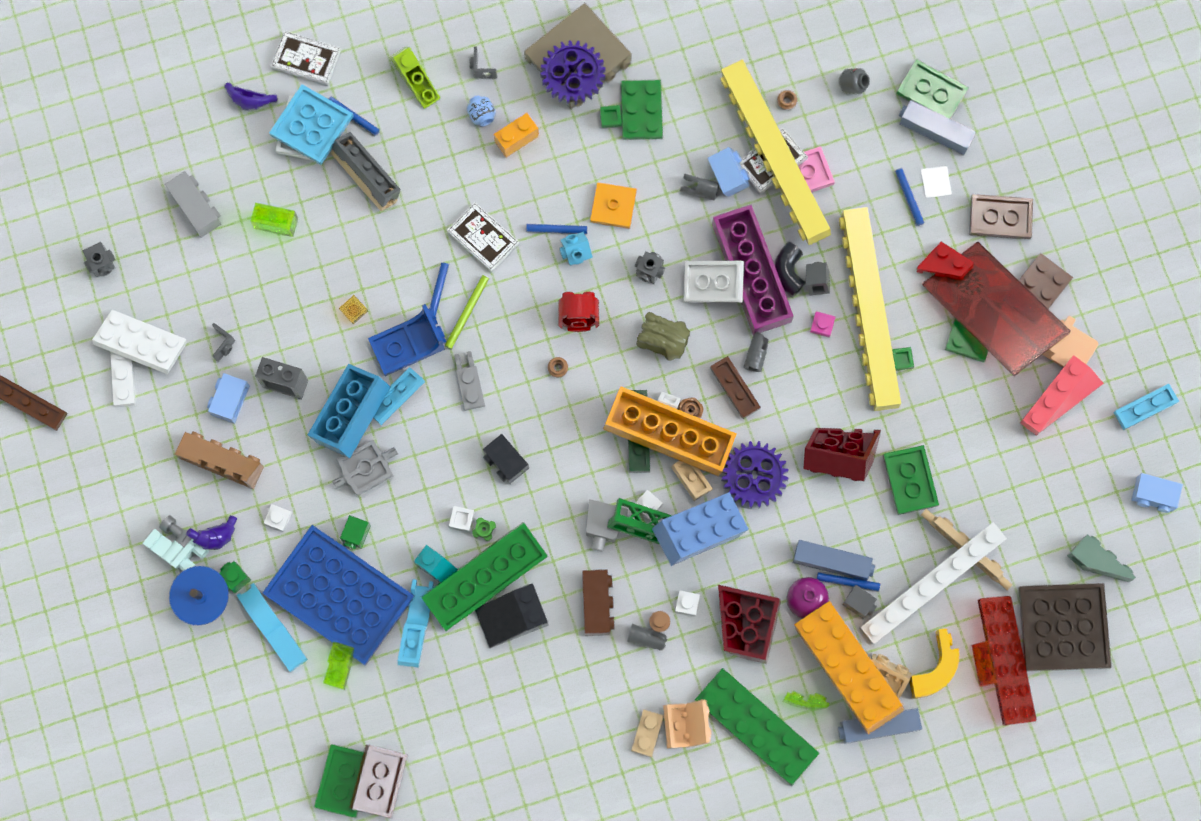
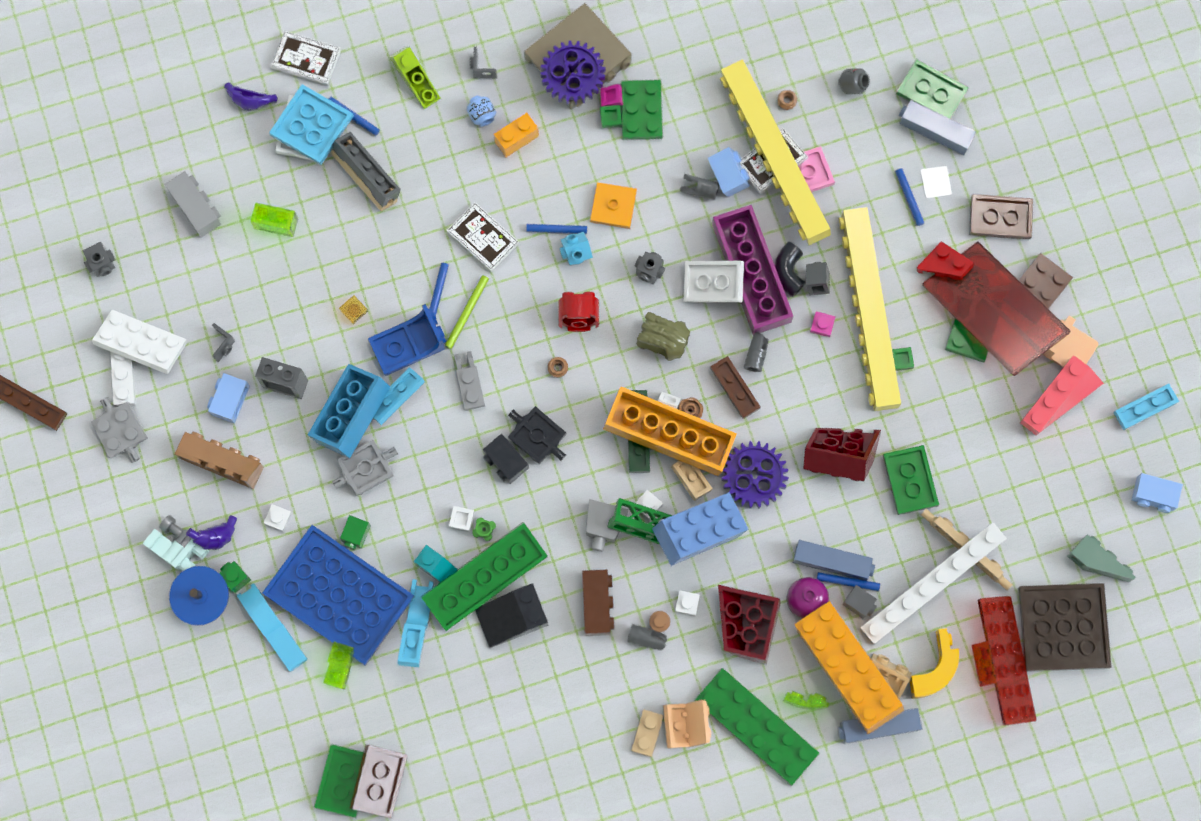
none -> light grey plate [91,397,148,463]
none -> black plate [508,406,567,465]
none -> dark pink plate [600,84,623,107]

